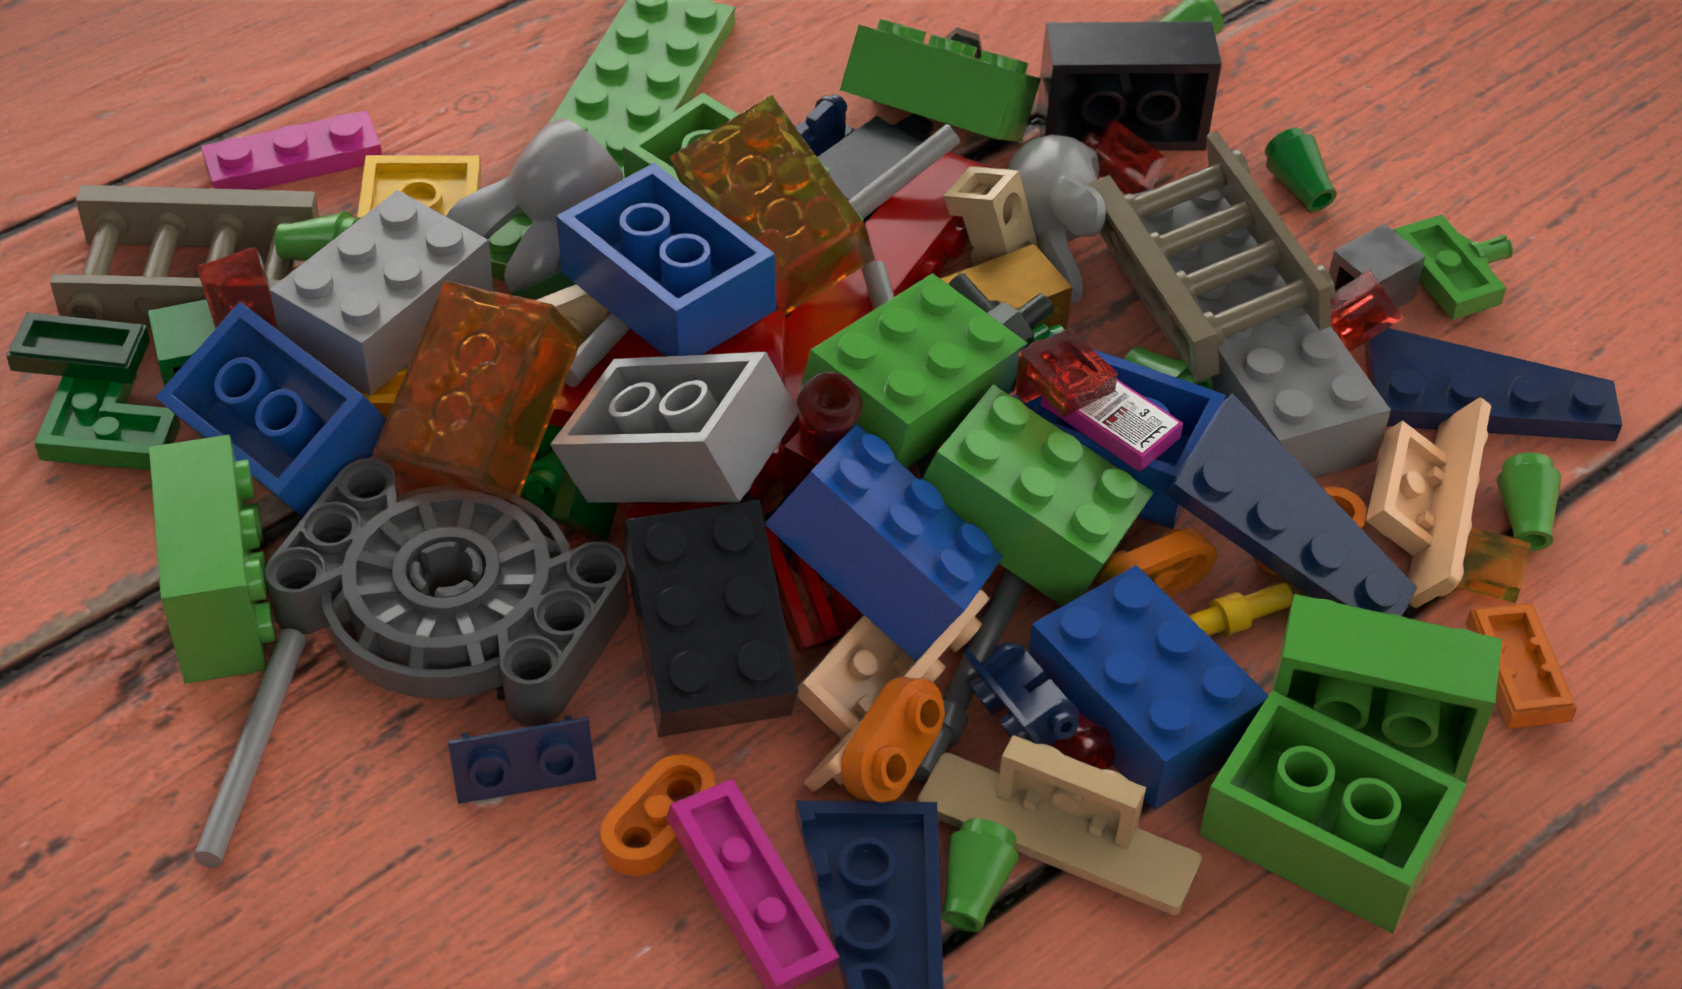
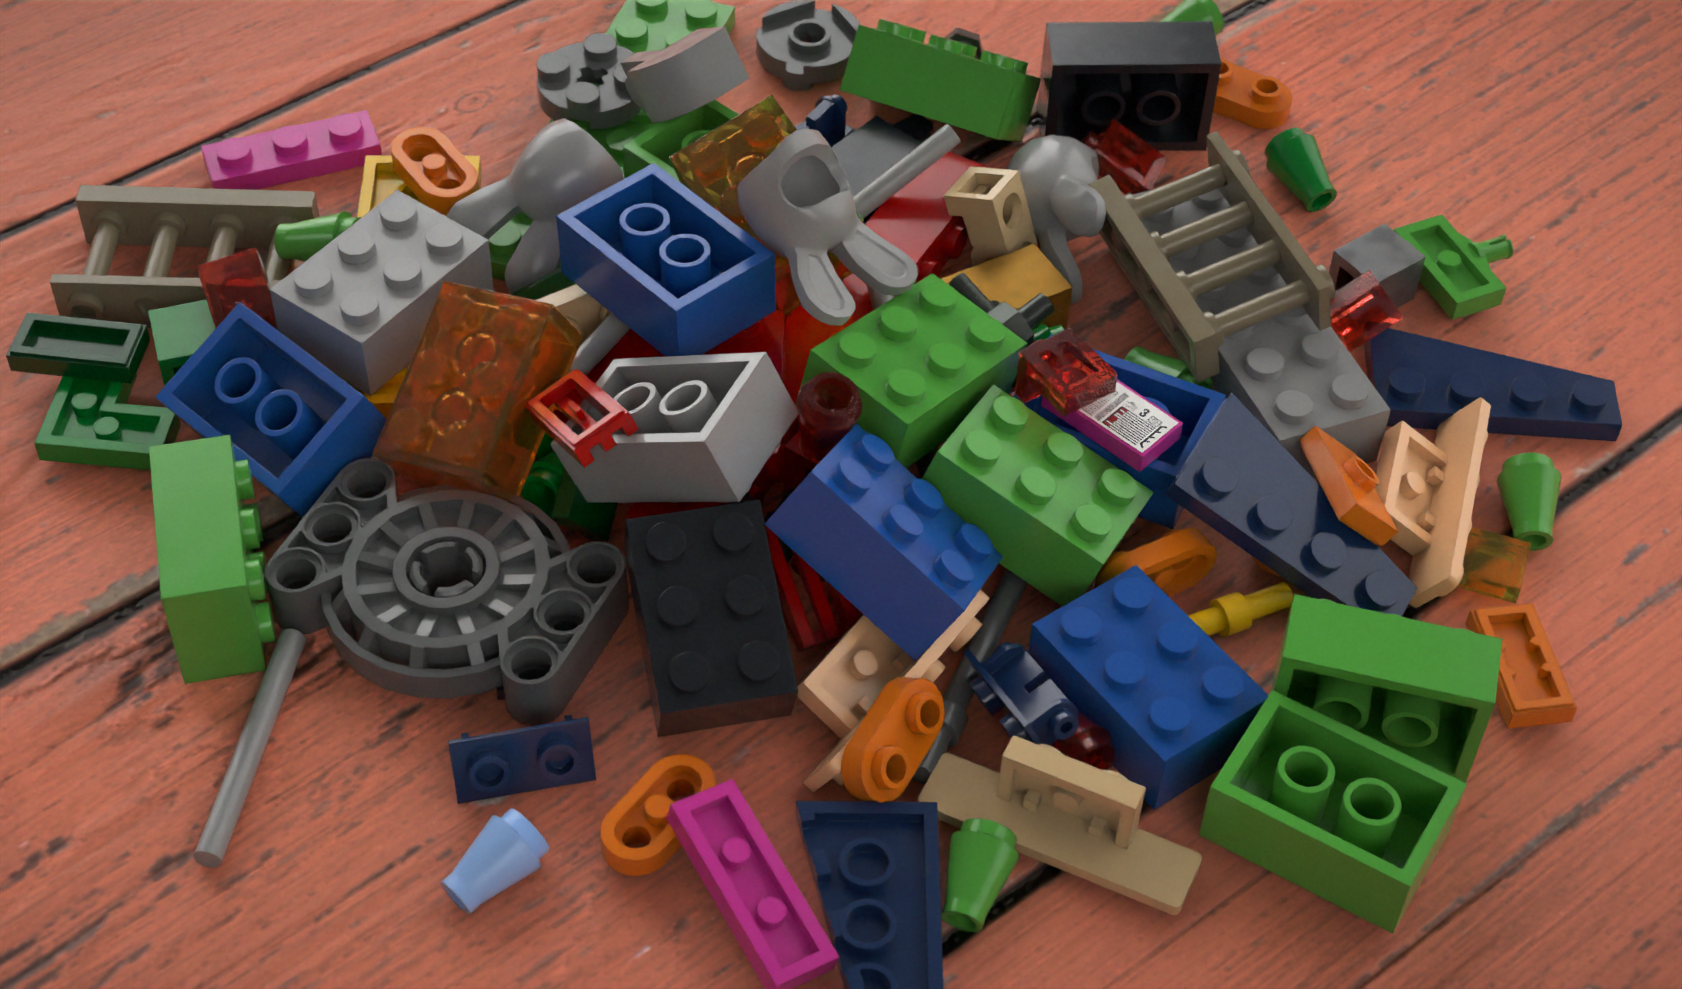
none -> orange plate [390,127,479,215]
none -> light blue cone [440,808,549,915]
none -> red tile [525,369,639,468]
none -> dark grey plate [537,33,642,129]
none -> light grey brick [620,26,749,123]
none -> light grey piece [737,128,918,326]
none -> dark grey plate [756,0,861,91]
none -> orange plate [1213,58,1293,129]
none -> orange plate [1300,425,1399,546]

